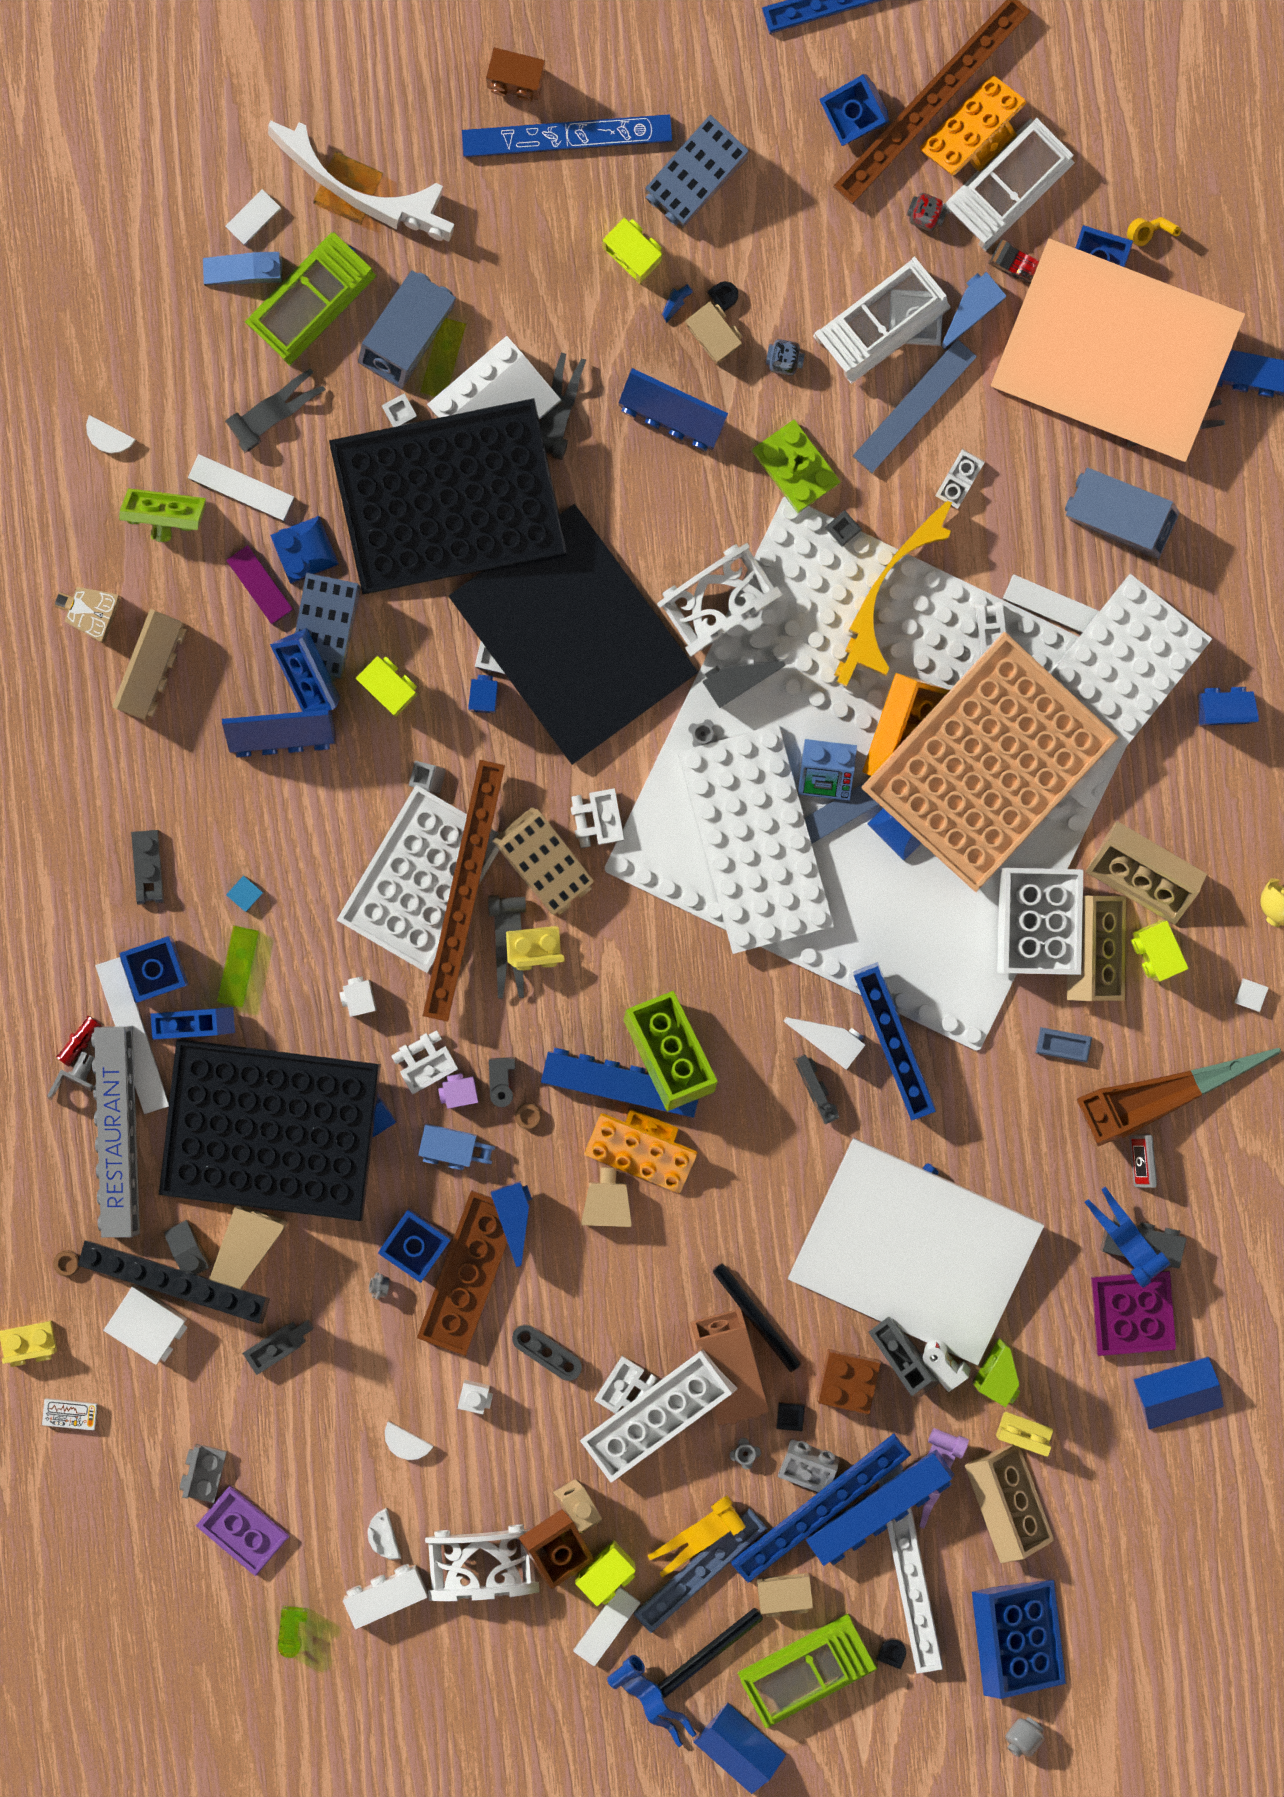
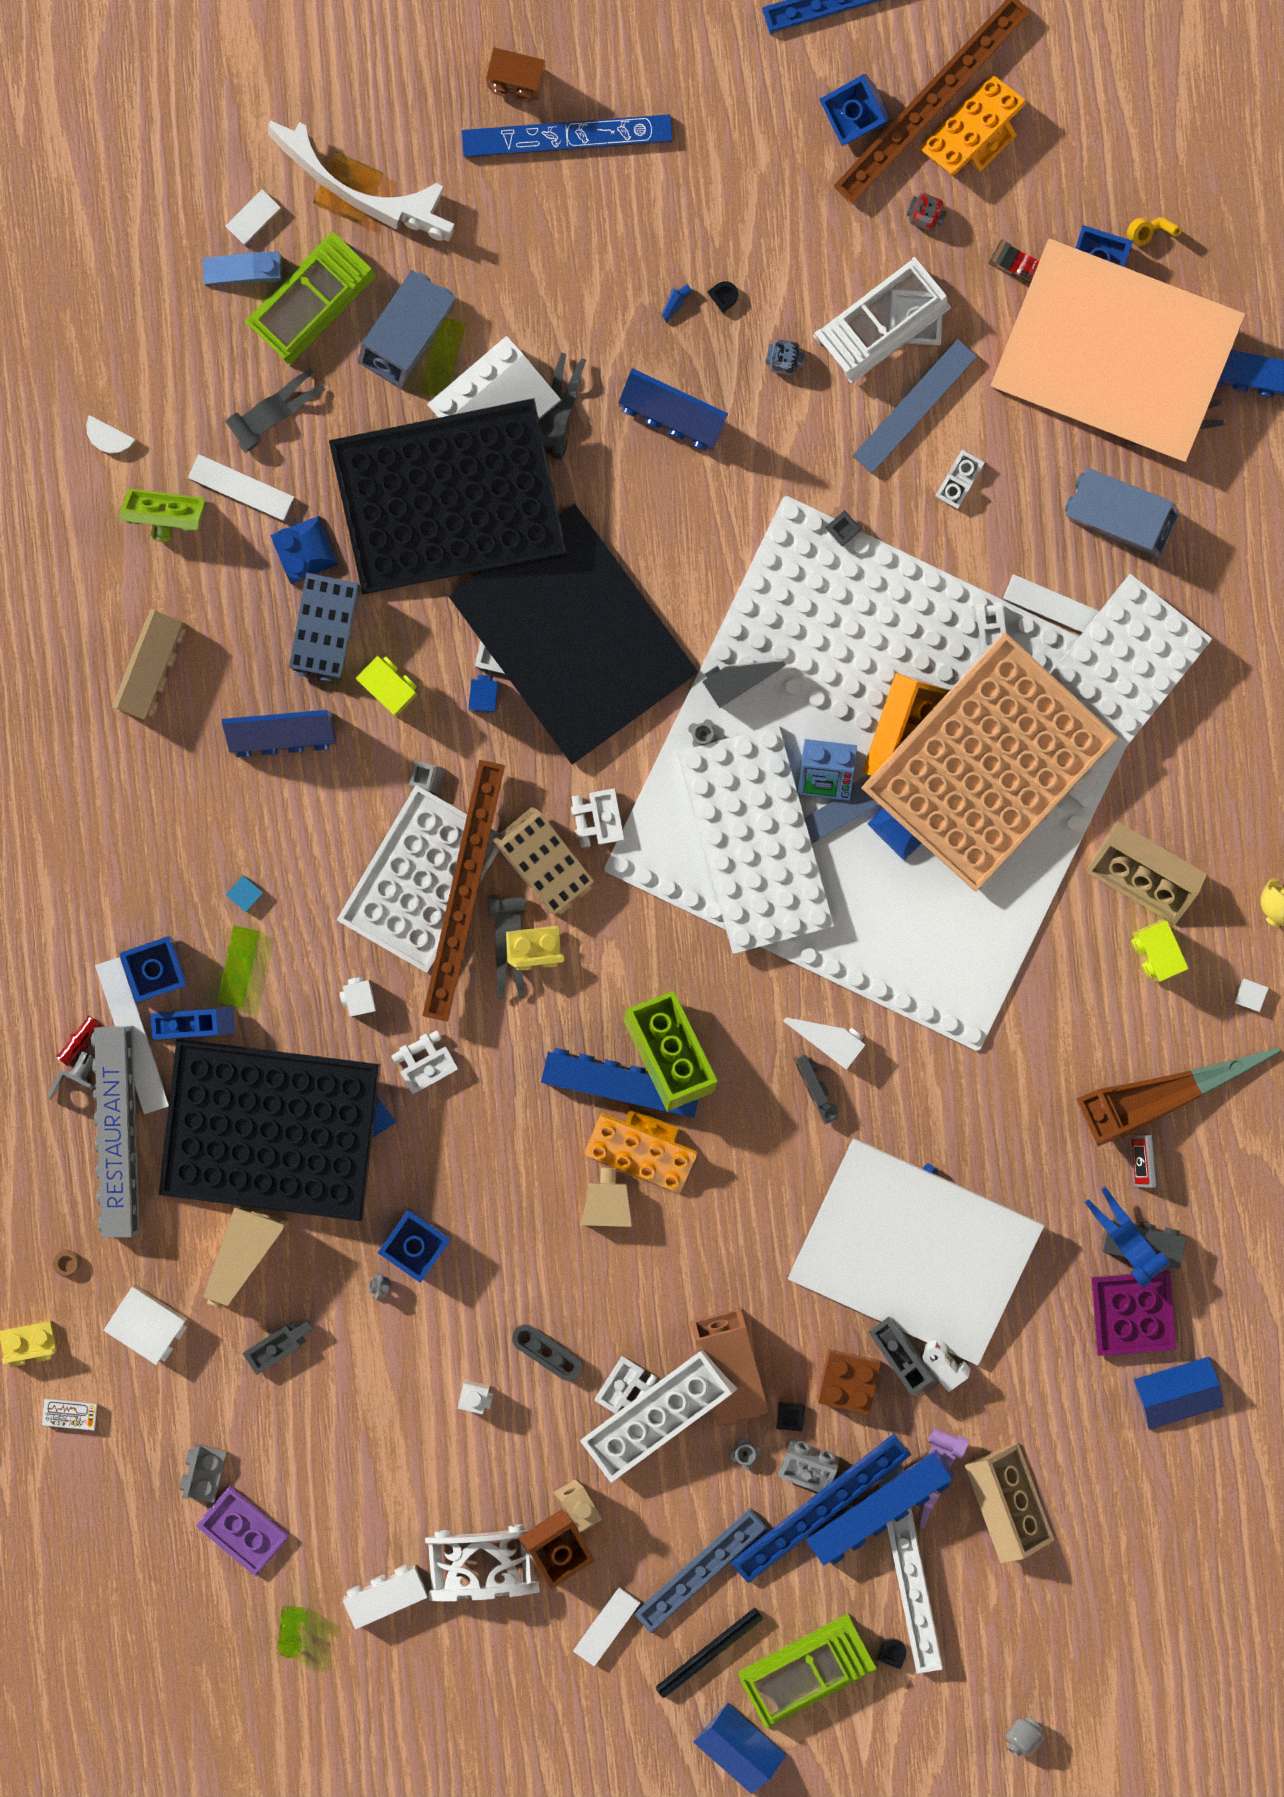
tan torso [54,587,121,643] -> none
black plate [78,1240,270,1324] -> none
dark grey plate [131,830,164,905] -> none
dark grey slope [164,1220,212,1275] -> none
magenta tile [226,545,293,625] -> none
blue slope [270,628,341,712] -> none
white tile [368,1508,401,1560] -> none
white plate [382,393,417,427] -> none
white tile [385,1421,434,1460] -> none
dark orange plate [417,1190,508,1356] -> none
medium blue brick [418,1124,496,1170] -> none
lavender brick [438,1073,479,1109] -> none
dark grey leg [489,1057,516,1107] -> none
blue slope [491,1181,532,1267] -> none
medium nougat tile [515,1103,541,1130] -> none
neon yellow brick [575,1540,636,1606] -> none
neon yellow brick [602,217,662,284] -> none
blue flag [607,1655,697,1747] -> none
sand blue slope [645,115,749,228] -> none
yellow flag [648,1495,746,1577] -> none
white fence [657,543,783,656] -> none
tan brick [685,302,742,365] -> none
black axle [713,1263,801,1372] -> none
lime plate [752,419,841,513] -> none
tan brick [757,1573,813,1617] -> none
yellow slope [834,501,952,687] -> none
blue brick [853,962,936,1121] -> none
medium blue slope [941,272,1006,350] -> none
white piece [943,118,1075,252] -> none
lime slope [972,1338,1020,1408] -> none
blue slope [972,1580,1066,1699] -> none
light yellow bracket [996,1412,1053,1457] -> none
white slope [997,868,1083,975] -> none
sand blue tile [1035,1027,1092,1062] -> none
tan slope [1067,896,1126,1001] -> none
blue slope [1198,687,1259,726] -> none

